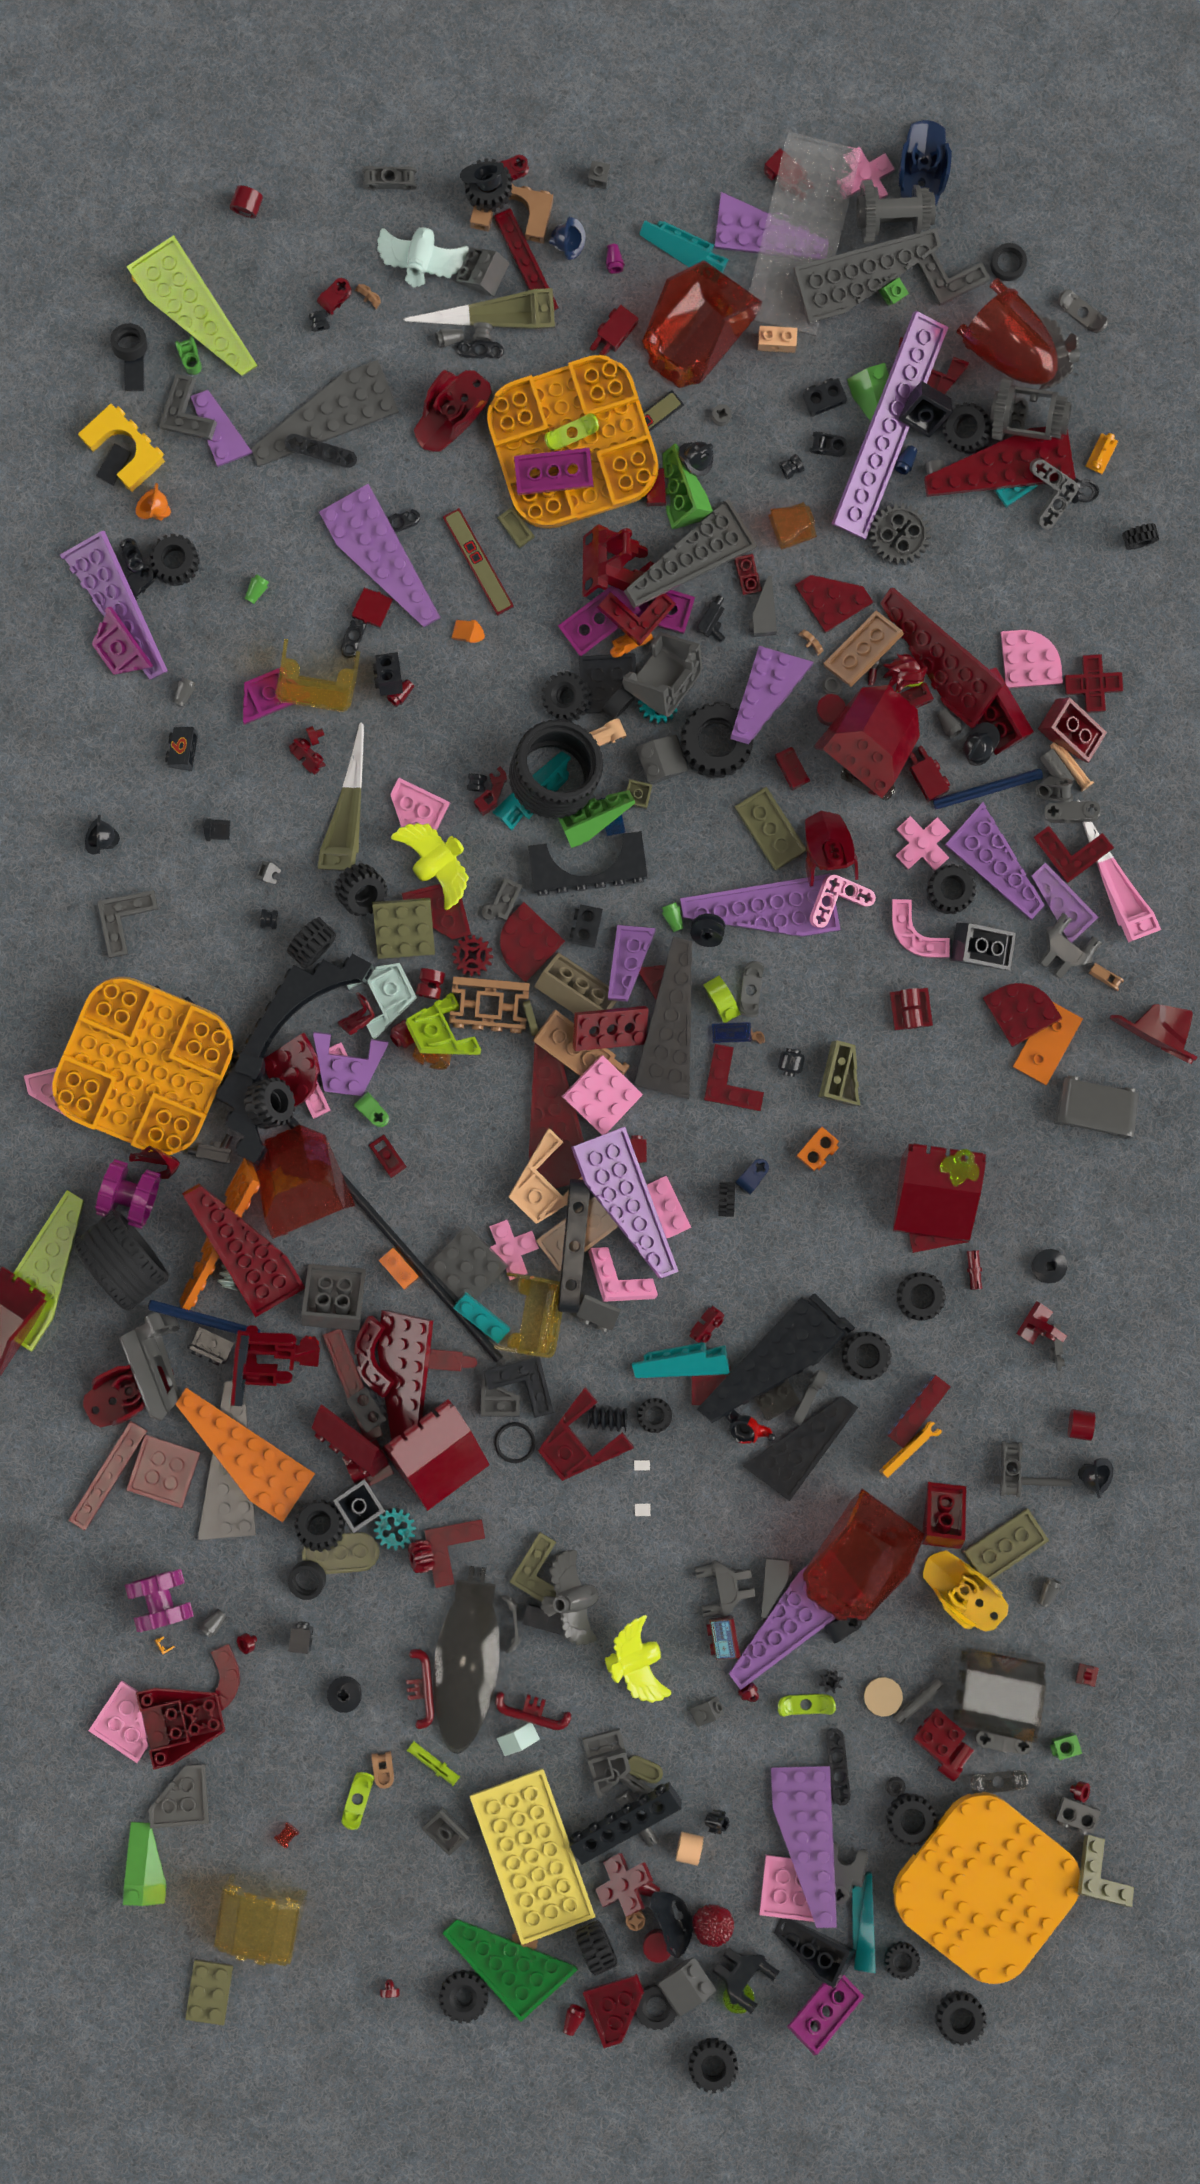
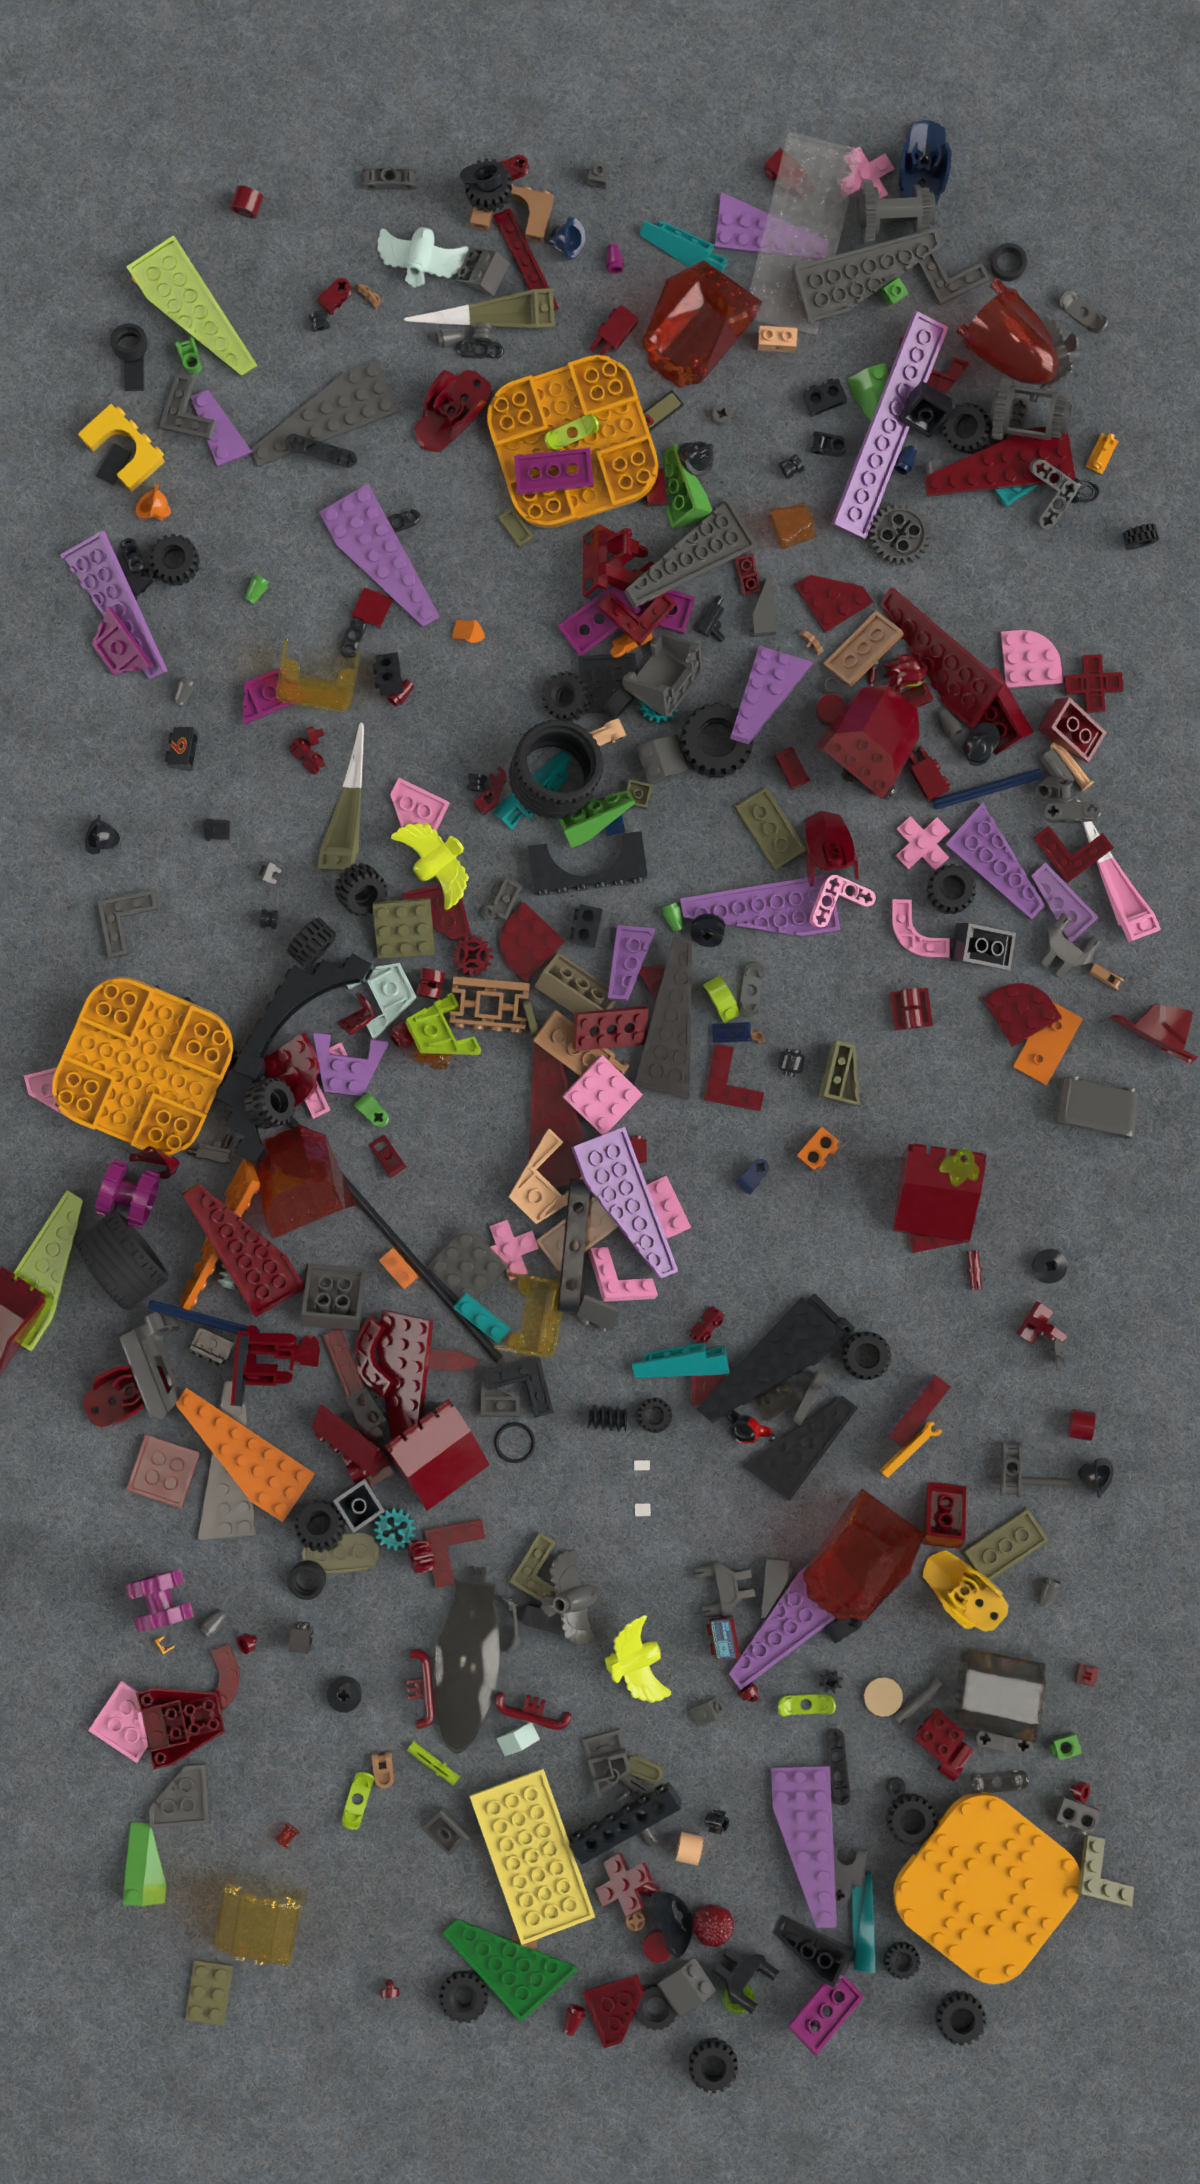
plate [68,1421,148,1531] -> none
olive tile [443,508,514,616] -> none
dark red wing [538,1387,634,1481] -> none
black tyre [575,1920,617,1976] -> none
black tyre [718,1182,735,1217] -> none
bright pink plate [759,1855,814,1922] -> none
black tyre [896,1272,946,1321] -> none

